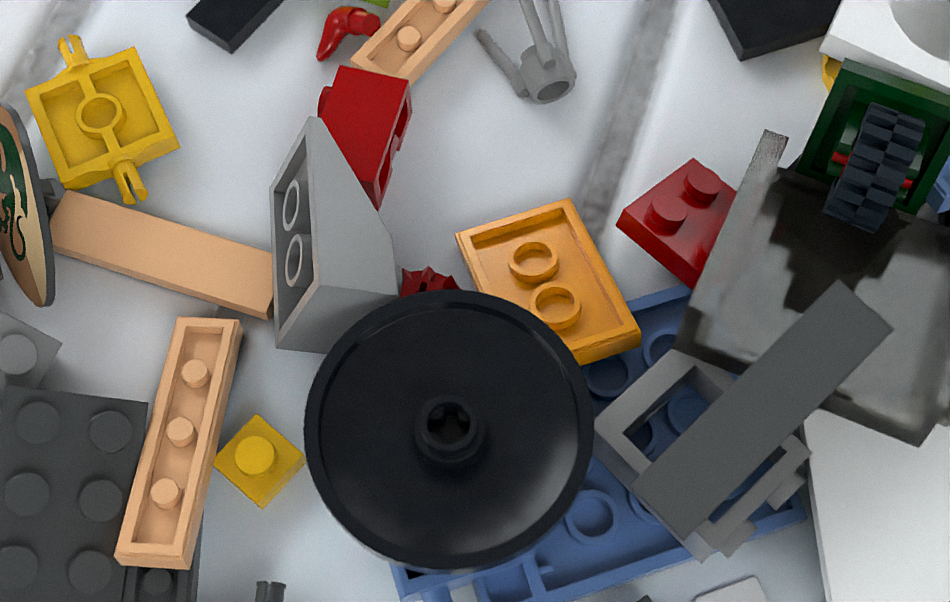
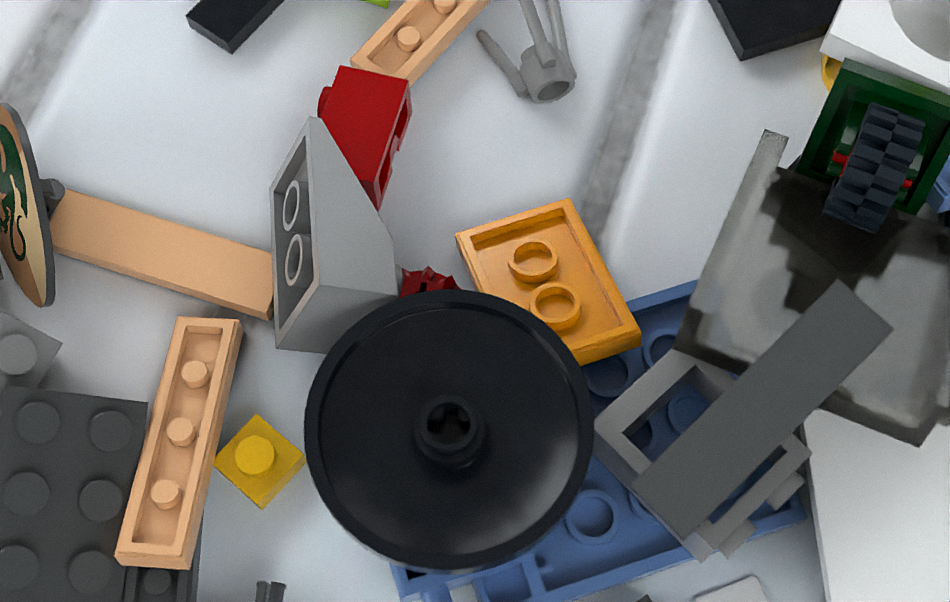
yellow plate [24,34,181,205] -> none
red animal [316,6,381,62] -> none
red plate [615,157,788,306] -> none

